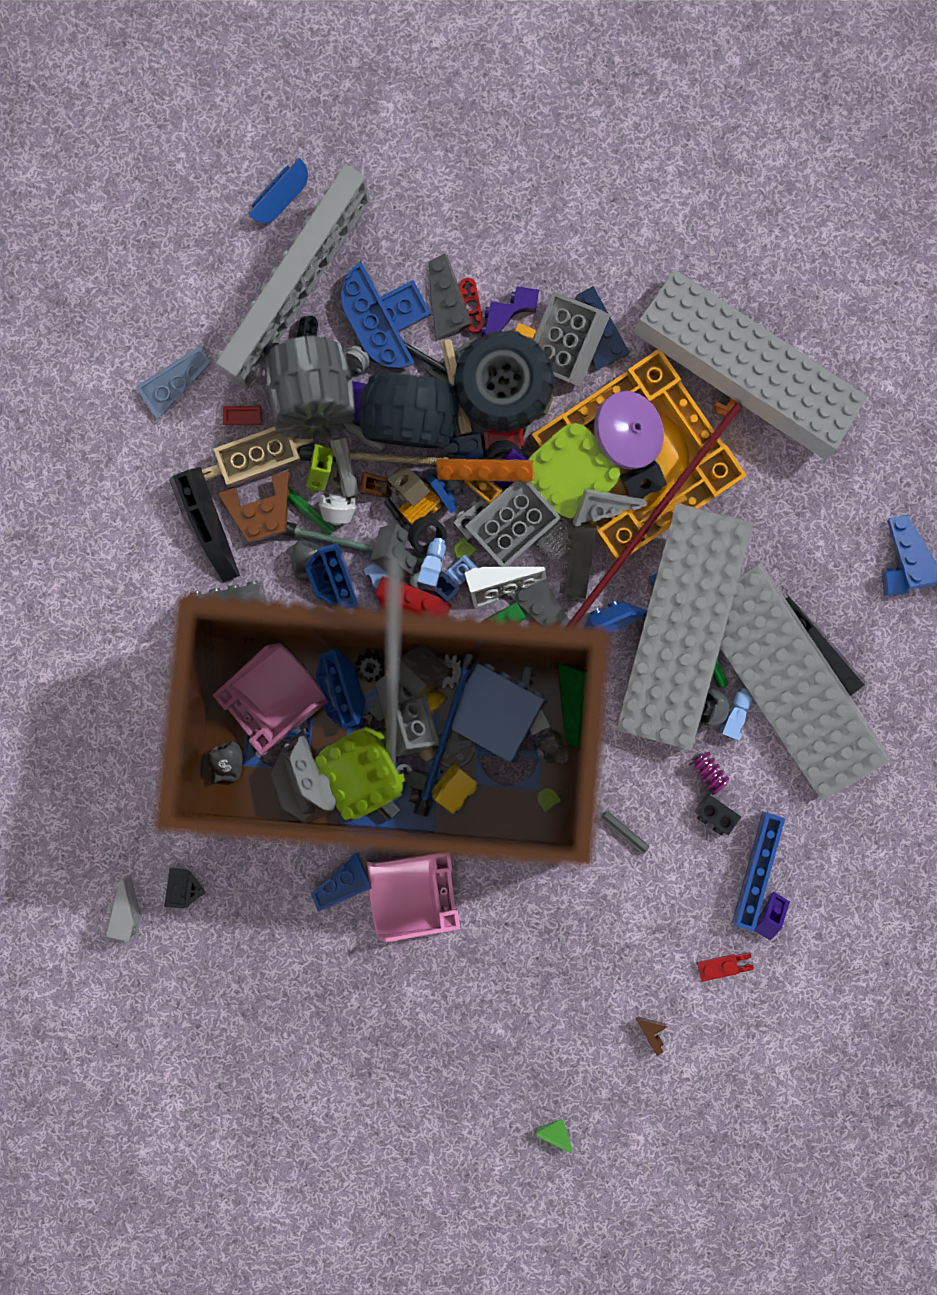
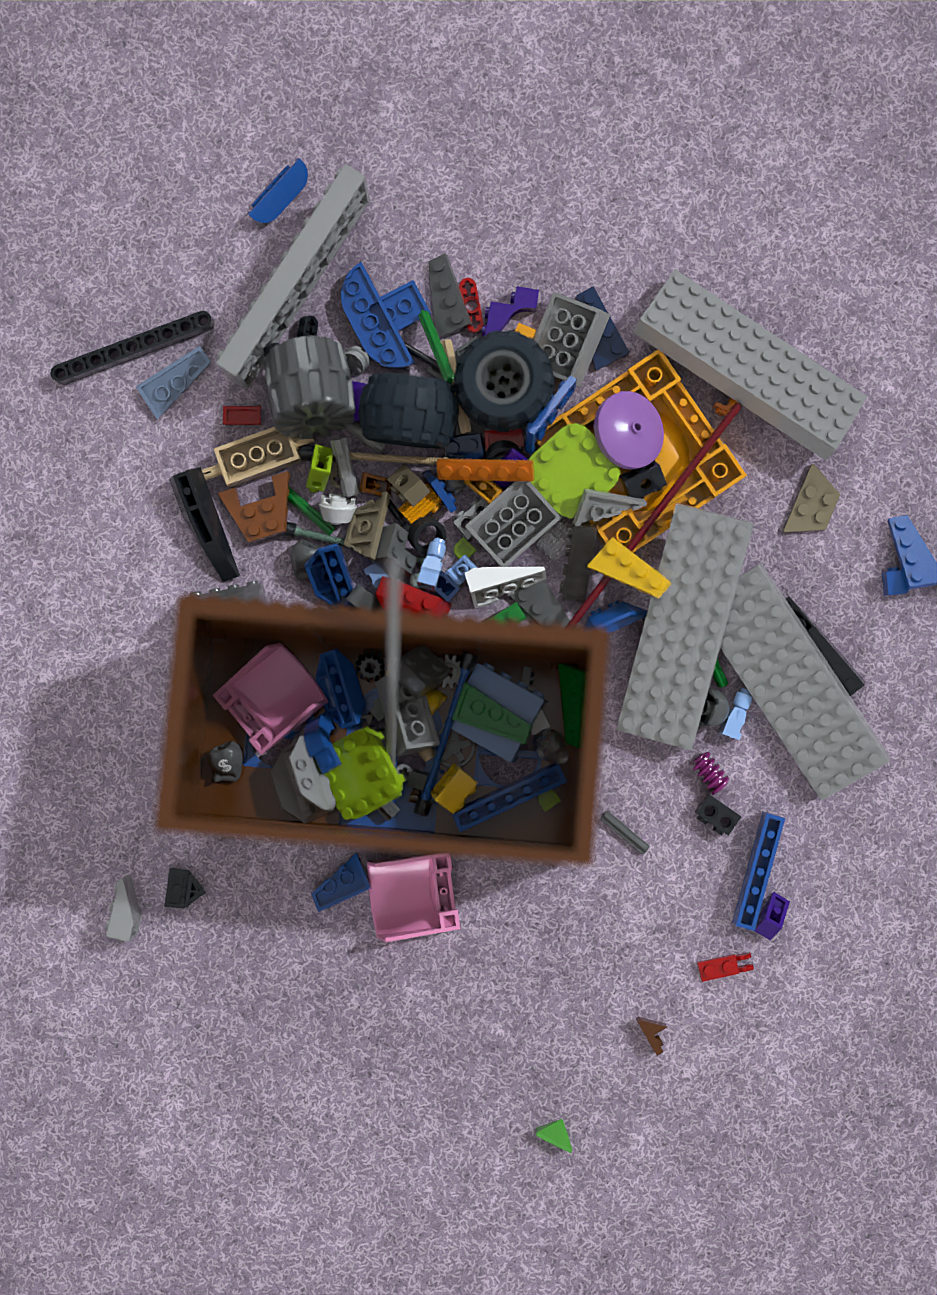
none -> black beam [50,311,214,385]
none -> blue arch [304,711,341,774]
none -> dark tan wing [344,492,391,561]
none -> dark grey beam [346,584,381,612]
none -> green axle [418,310,454,383]
none -> blue brick [451,762,567,832]
none -> green wing [452,682,532,745]
none -> blue wing [525,376,577,455]
none -> yellow wing [587,537,671,599]
none -> dark tan wing [782,464,840,533]

